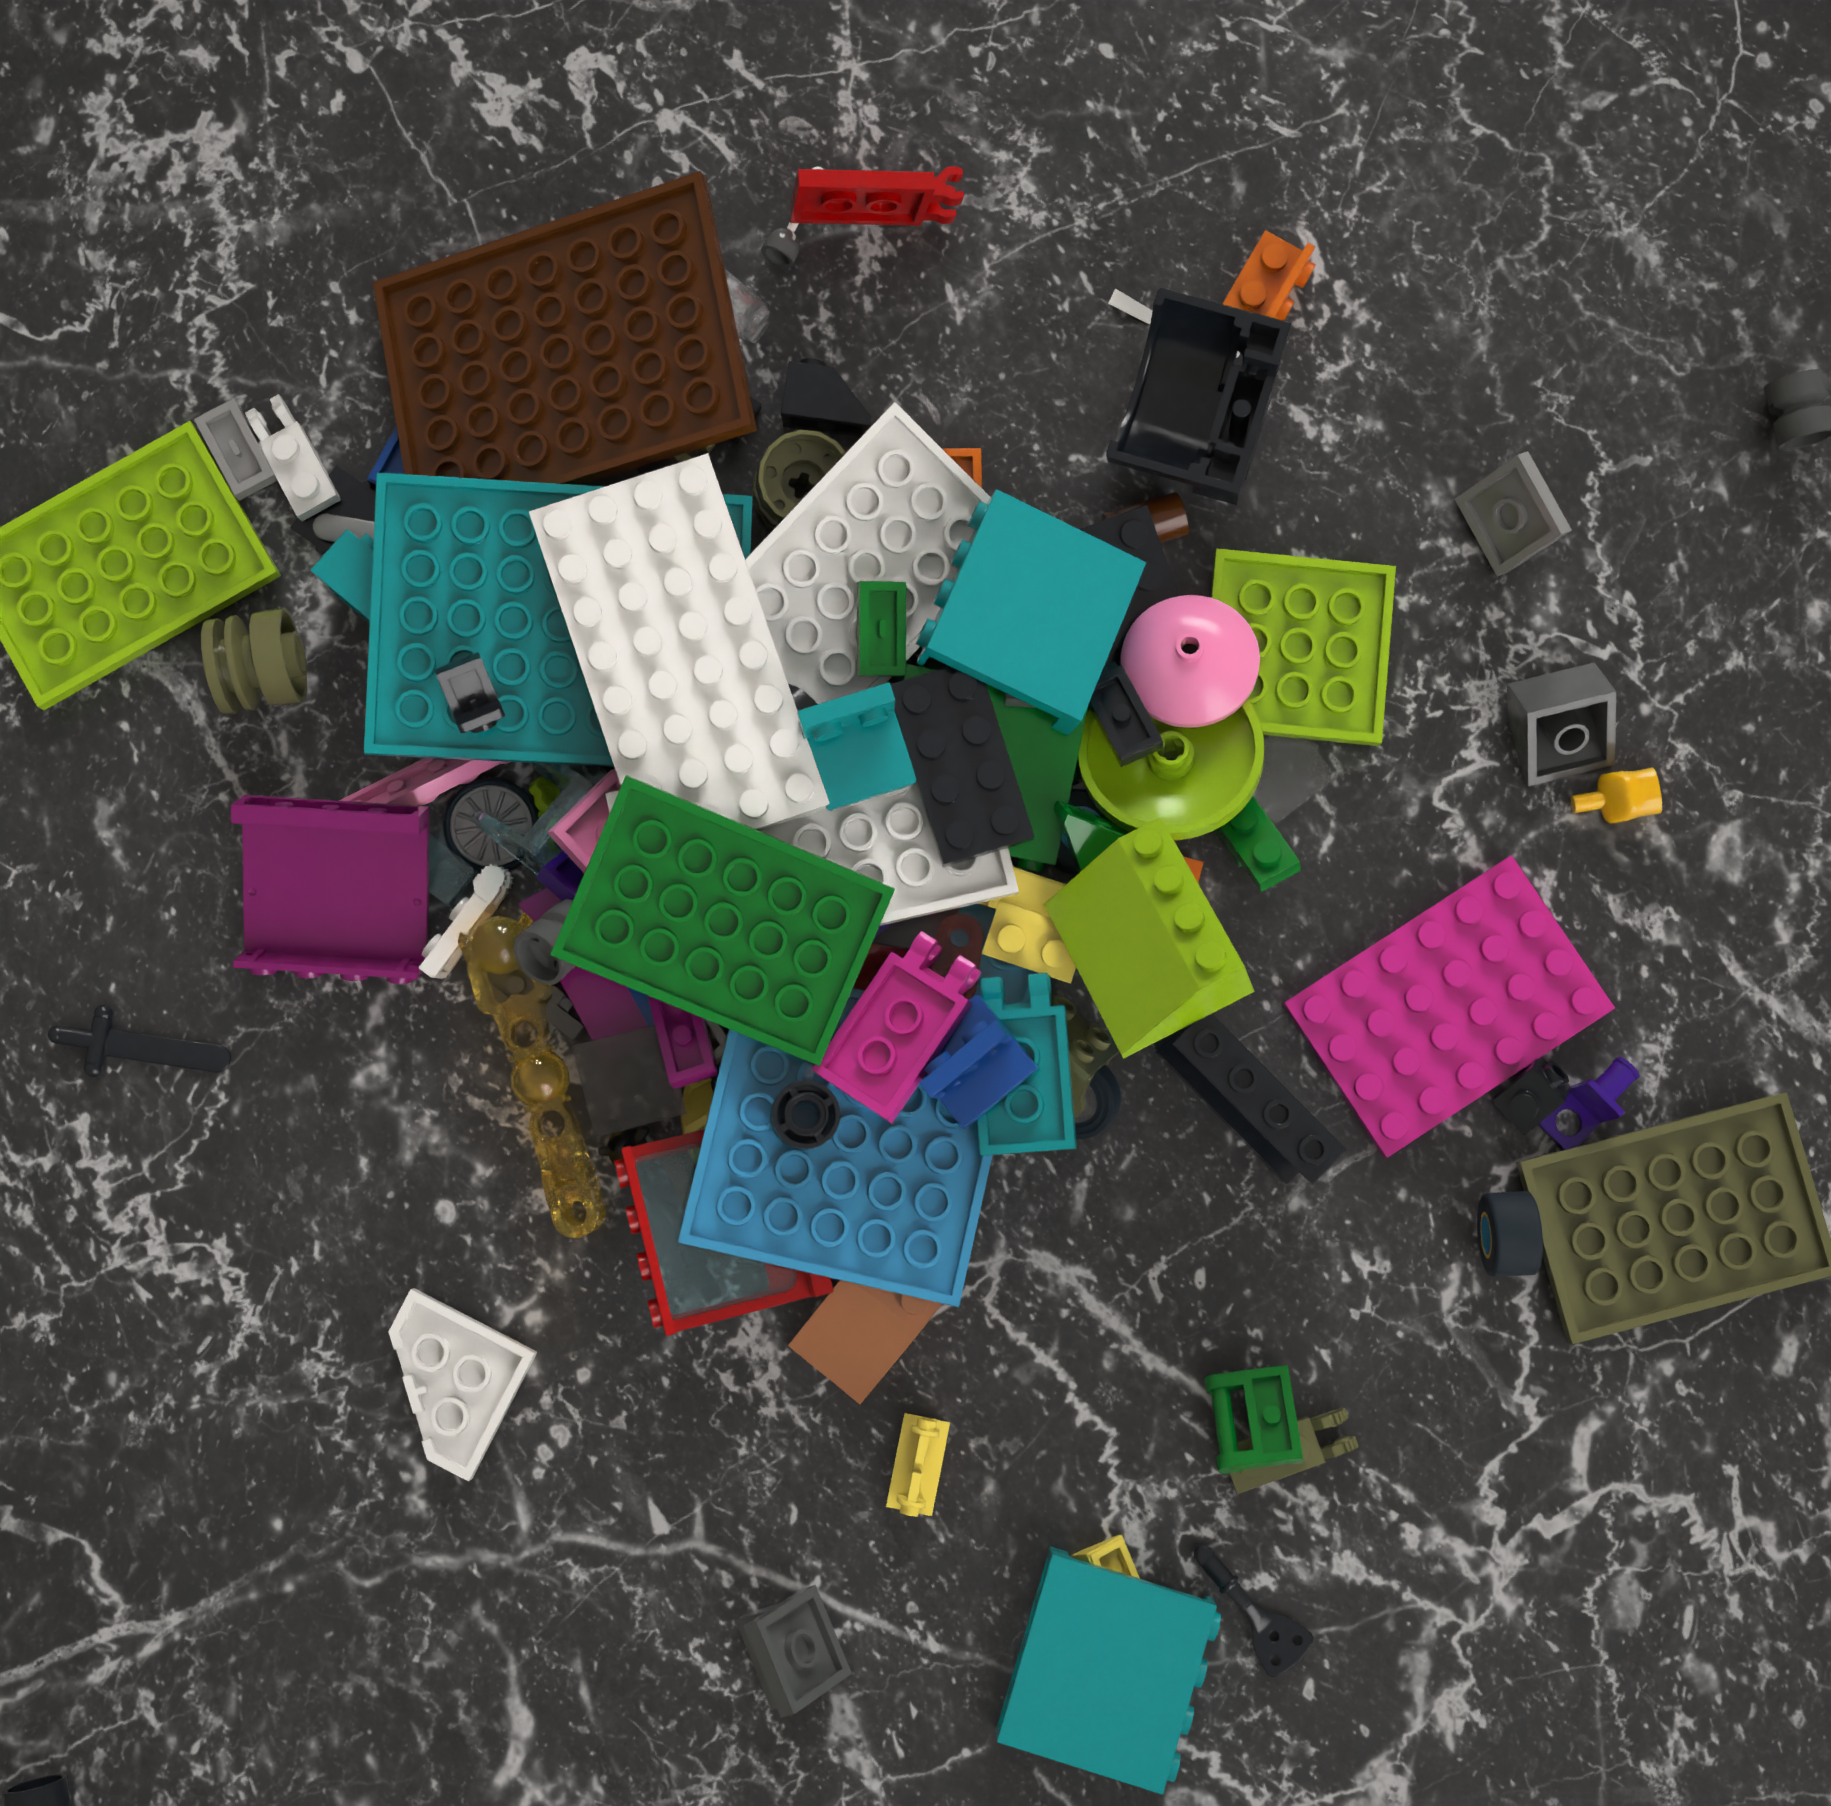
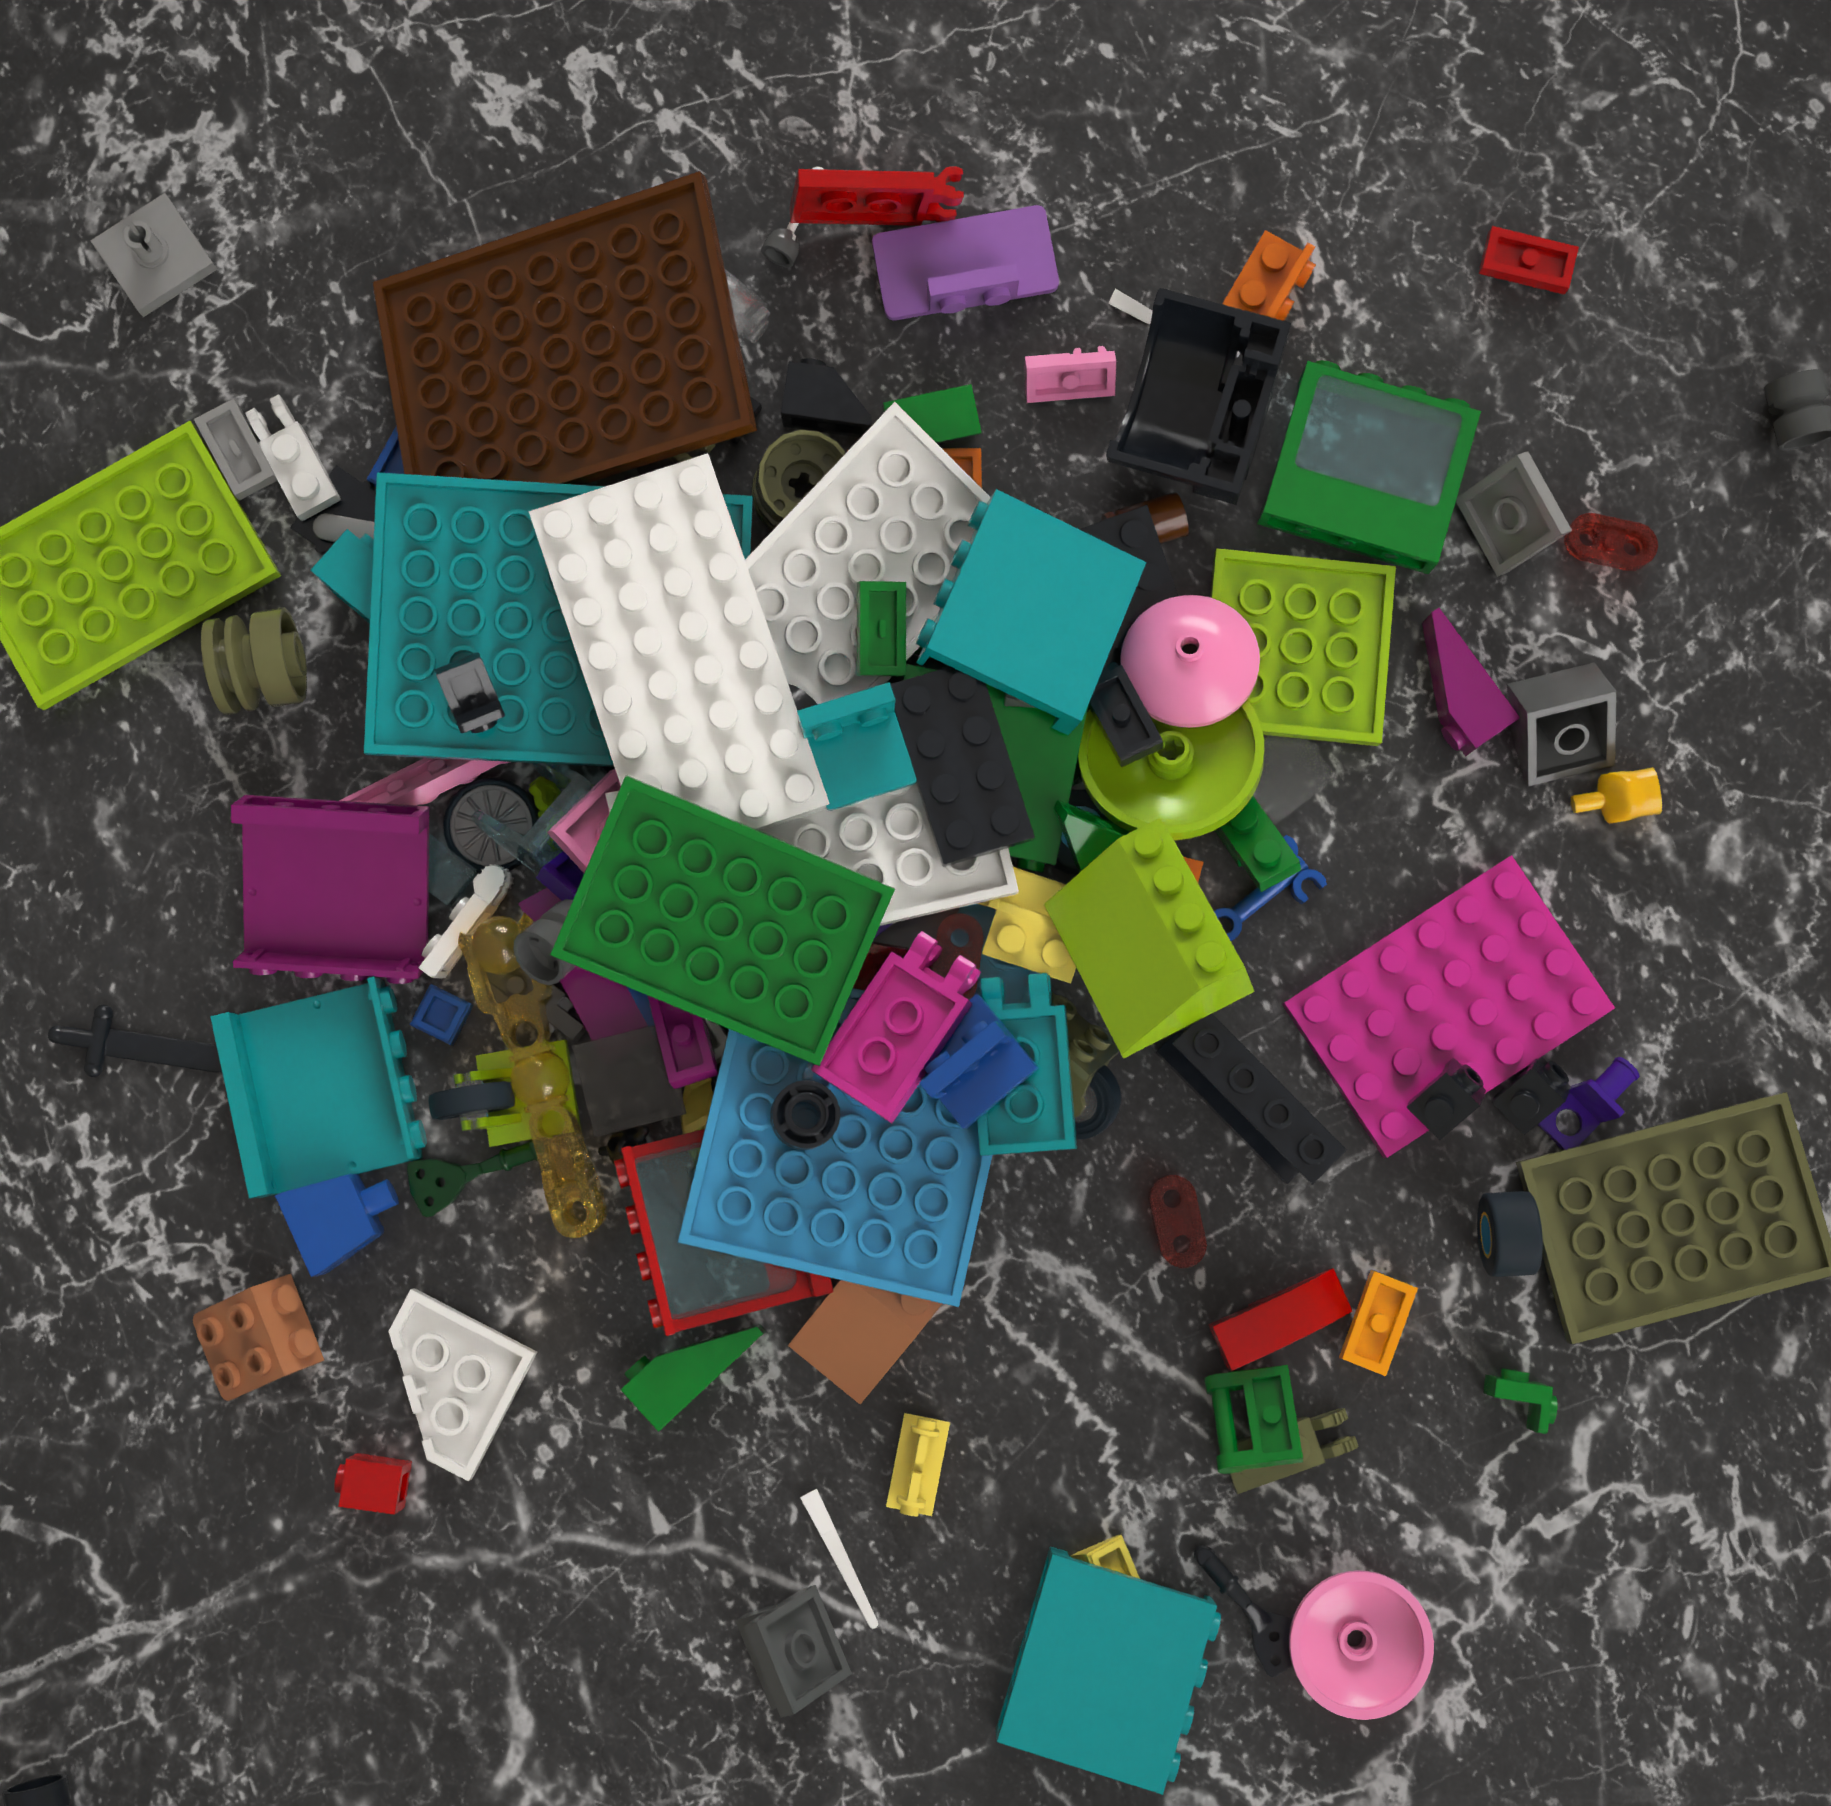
none -> light grey tile [90,193,217,317]
none -> nougat bracket [193,1274,324,1401]
none -> teal panel [210,977,427,1198]
none -> blue torso [275,1174,399,1277]
none -> red brick [334,1453,412,1515]
none -> dark green piece [407,1139,549,1217]
none -> blue tile [410,984,474,1046]
none -> plate [428,1040,581,1147]
none -> green slope [621,1324,766,1432]
none -> white sticker [800,1489,878,1629]
none -> medium lavender bracket [872,205,1059,321]
none -> green hinge [882,384,982,443]
none -> bright pink plate [1025,346,1116,403]
none -> clear red plate [1148,1175,1207,1268]
none -> red slope [1208,1268,1353,1371]
none -> blue bar [1214,835,1327,941]
none -> panel [1257,360,1481,574]
none -> bright pink dish [1289,1570,1434,1720]
none -> light orange plate [1339,1270,1418,1376]
none -> black bracket [1406,1058,1486,1140]
none -> magenta slope [1422,608,1520,757]
none -> red plate [1478,226,1579,295]
none -> green bracket [1483,1368,1558,1434]
none -> clear red plate [1564,513,1658,571]

